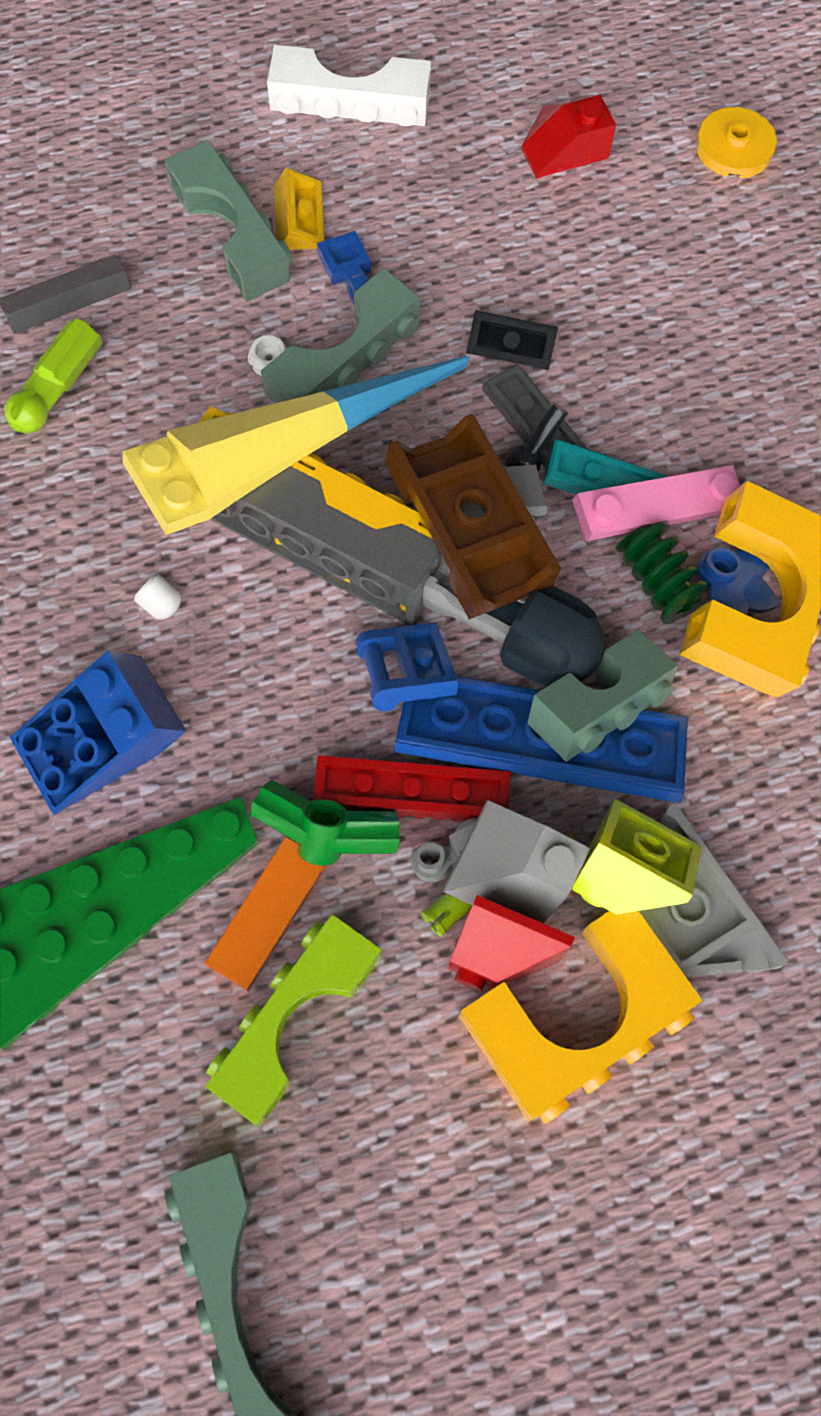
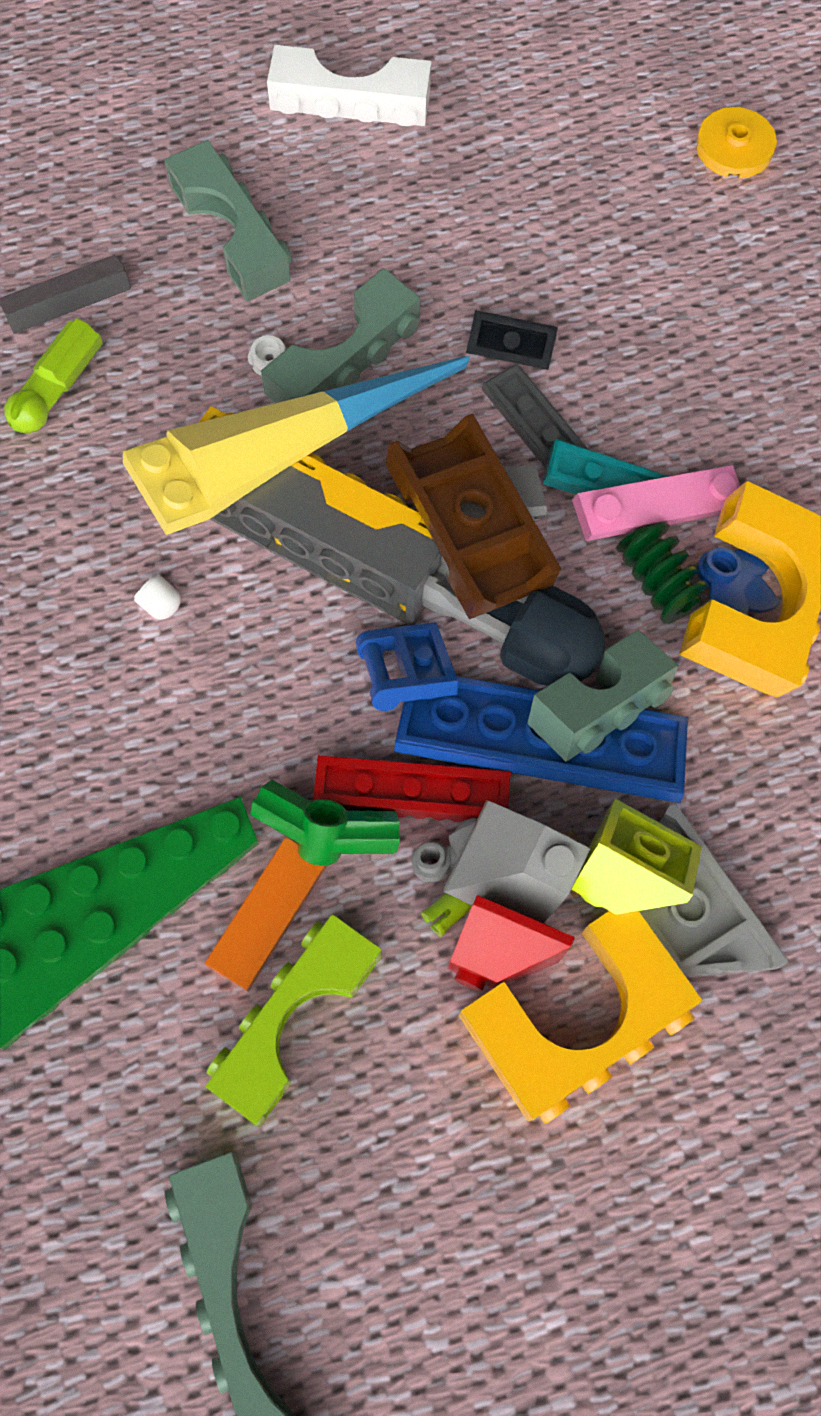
blue slope [10,650,186,815] -> none
yellow slope [274,168,325,250] -> none
blue plate [317,231,371,304] -> none
black bar [506,403,568,472] -> none
red slope [521,94,616,179] -> none

